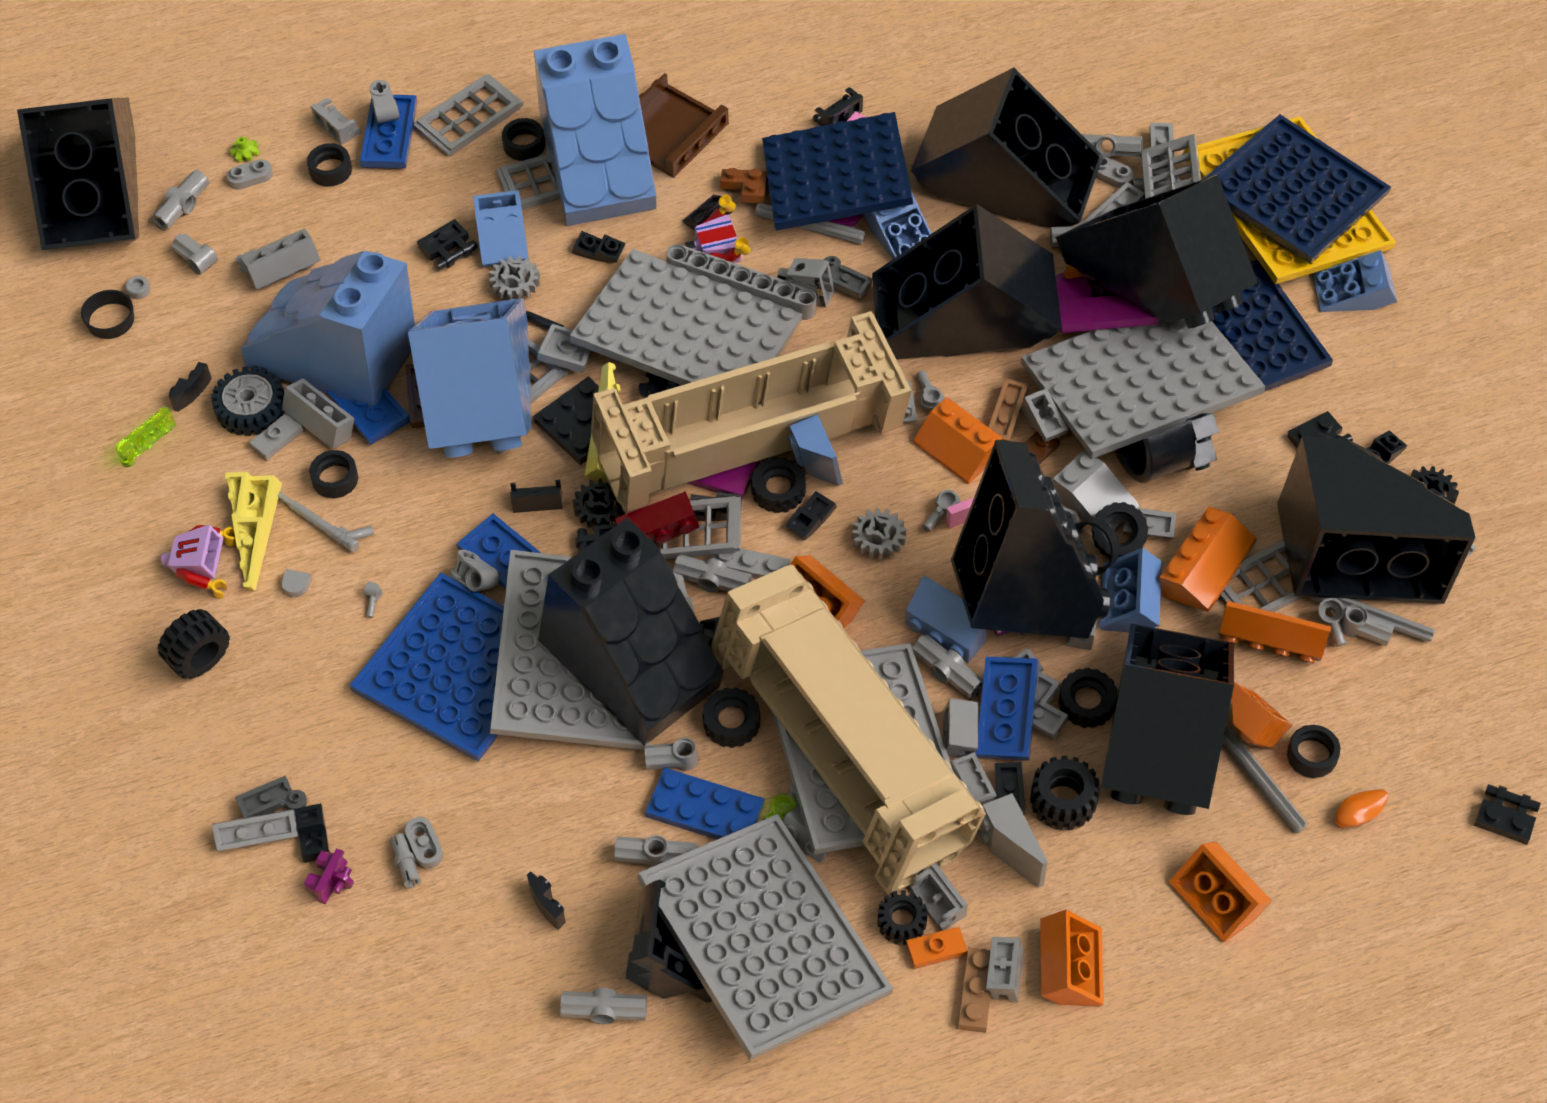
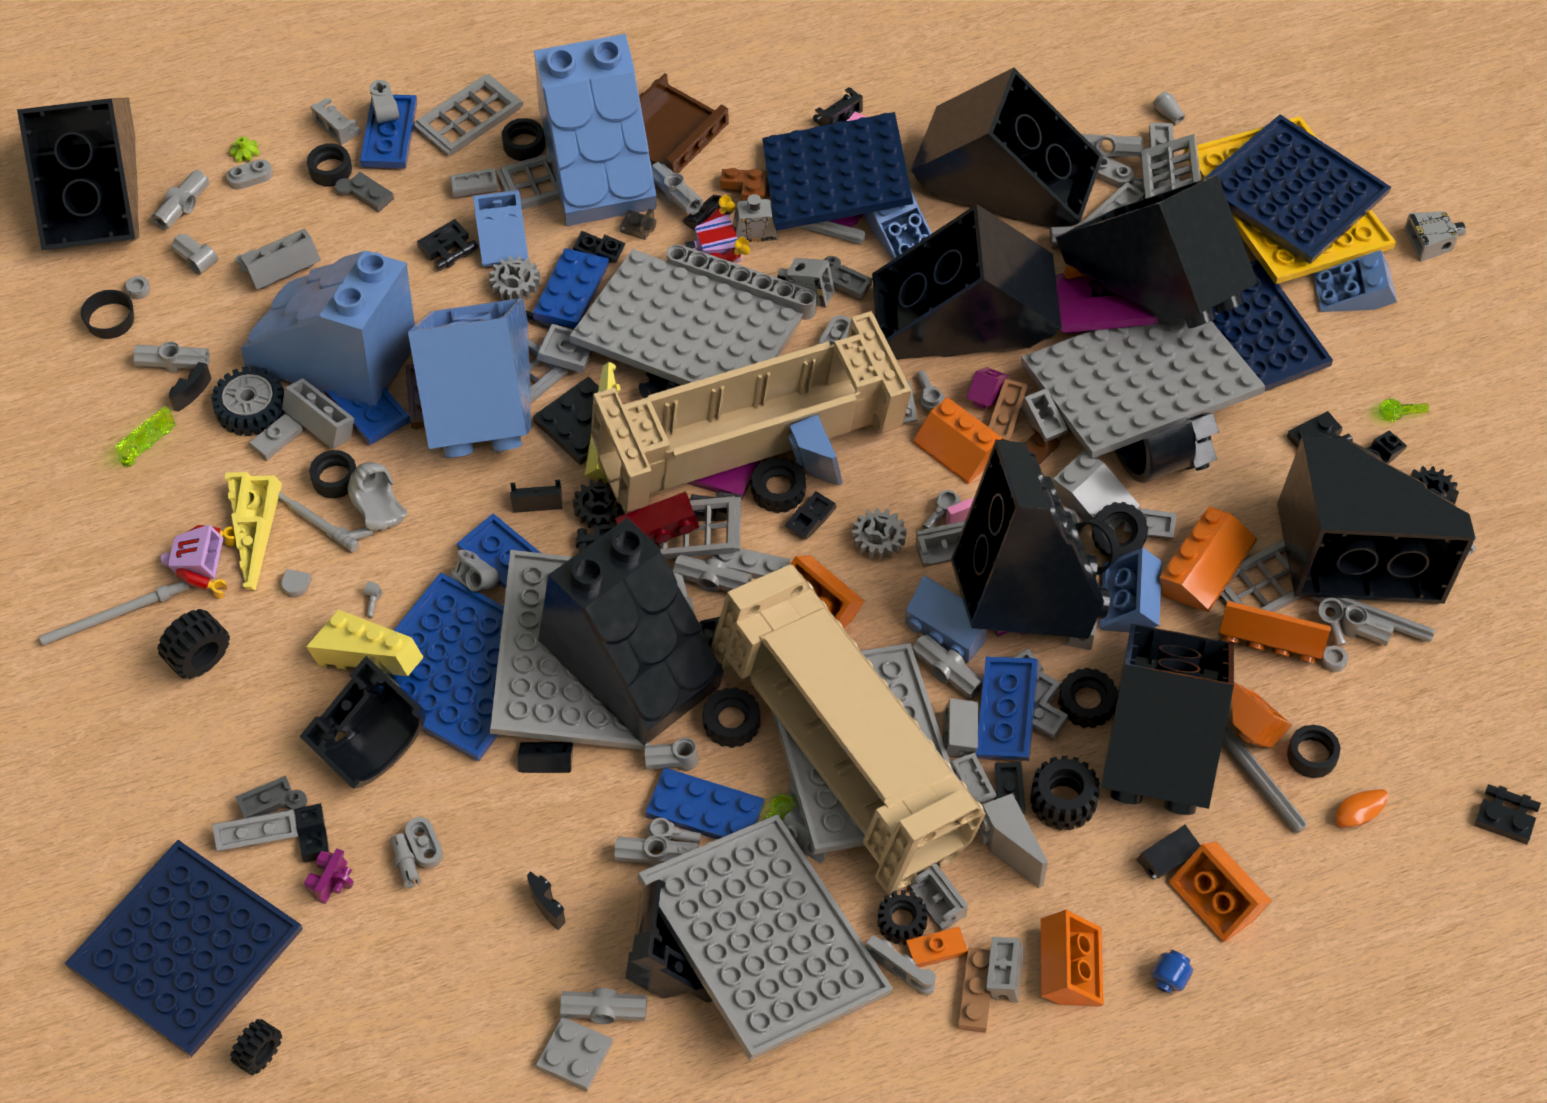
none -> light grey bar [39,581,190,646]
none -> dark blue plate [65,840,303,1058]
none -> light grey piece [133,341,210,373]
none -> black tyre [230,1019,282,1075]
none -> black piece [299,656,426,788]
none -> light yellow wedge [306,609,423,676]
none -> dark grey hinge [335,172,394,213]
none -> light grey piece [348,462,407,531]
none -> light grey plate [450,168,499,198]
none -> black slope [518,742,573,773]
none -> blue plate [533,248,609,328]
none -> light grey plate [536,1017,613,1092]
none -> clear smoke bracket [620,208,656,240]
none -> light grey plate [647,818,701,844]
none -> light grey piece [651,162,703,215]
none -> light grey torso [732,194,778,242]
none -> light grey plate [819,315,851,345]
none -> light grey plate [866,935,936,996]
none -> light grey hinge [916,521,965,567]
none -> magenta slope [967,367,1009,409]
none -> black hinge [1136,825,1201,880]
none -> blue head [1151,950,1193,994]
none -> light grey cone [1153,91,1185,125]
none -> light grey tile [1320,645,1348,672]
none -> clear neon green plate [1379,399,1429,422]
none -> light grey torso [1404,211,1466,262]

